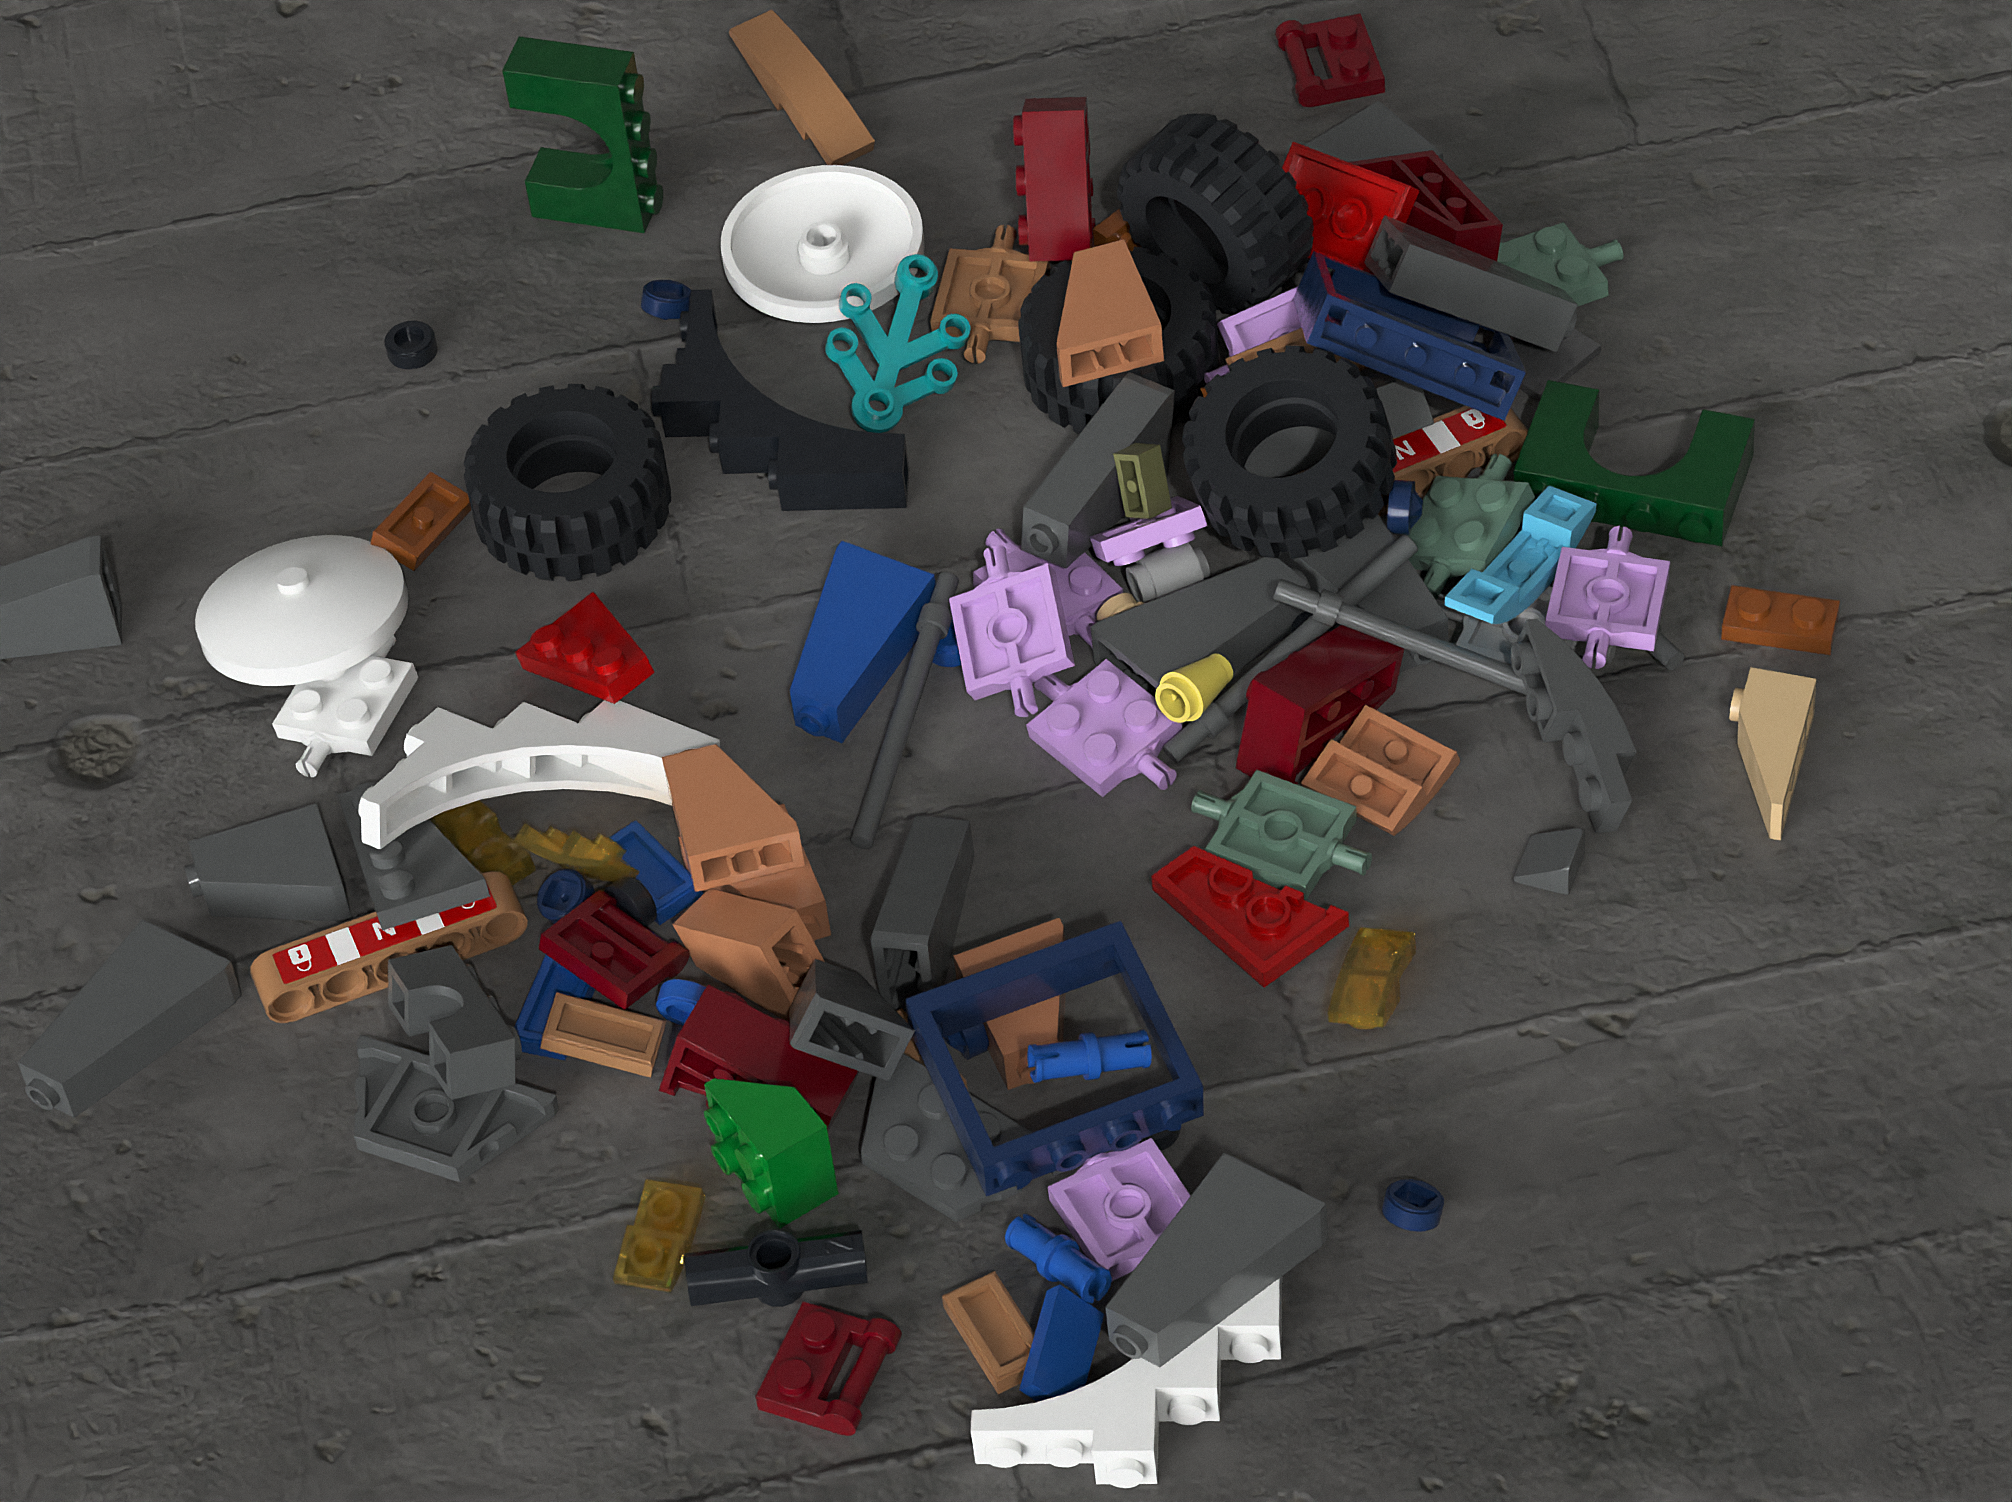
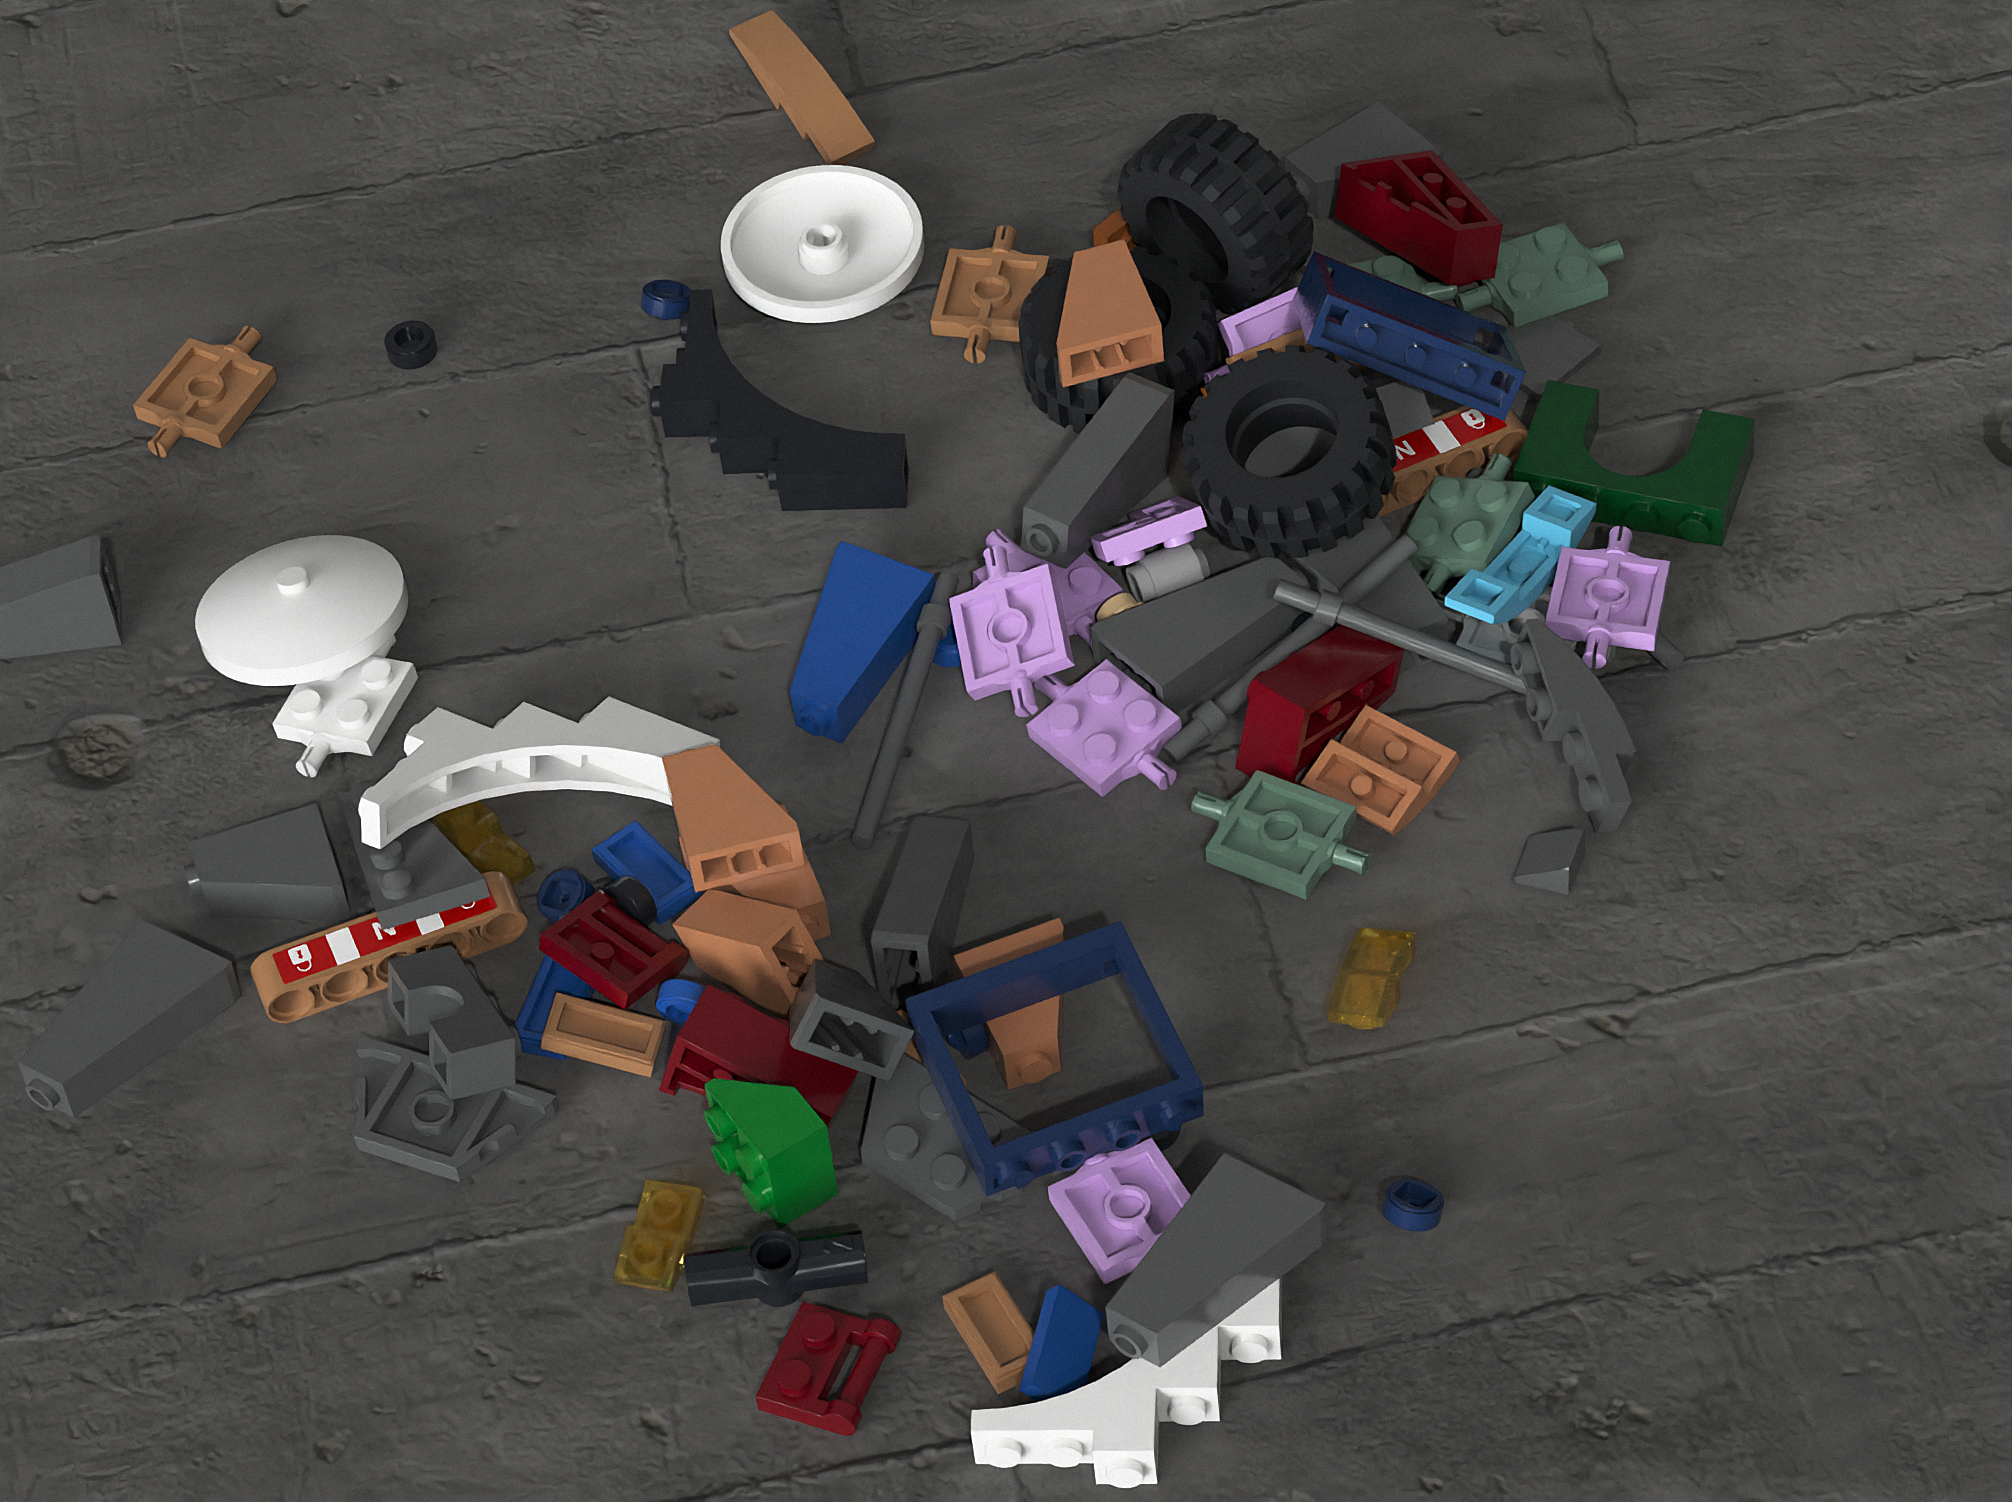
dark orange plate [370,471,471,571] -> none
black tyre [464,384,671,581] -> none
dark green arch [502,36,664,233] -> none
clear yellow slope [513,823,640,881] -> none
red wing [515,592,655,704] -> none
teal plant [825,254,971,433] -> none
blue pin [1005,1214,1112,1303] -> none
dark red wedge [1013,97,1096,261] -> none
blue pin [1027,1030,1152,1083] -> none
olive piece [1113,443,1172,519] -> none
red wing [1151,846,1349,988] -> none
light yellow cone [1155,653,1233,723] -> none
dark red plate [1275,13,1385,107] -> none
red tile [1282,142,1420,275] -> none
dark grey slope [1364,215,1578,352] -> none
dark blue tile [1387,480,1424,535] -> none
dark orange plate [1721,585,1840,655] -> none
tan slope [1729,667,1816,840] -> none
none -> medium nougat plate [133,325,278,458]

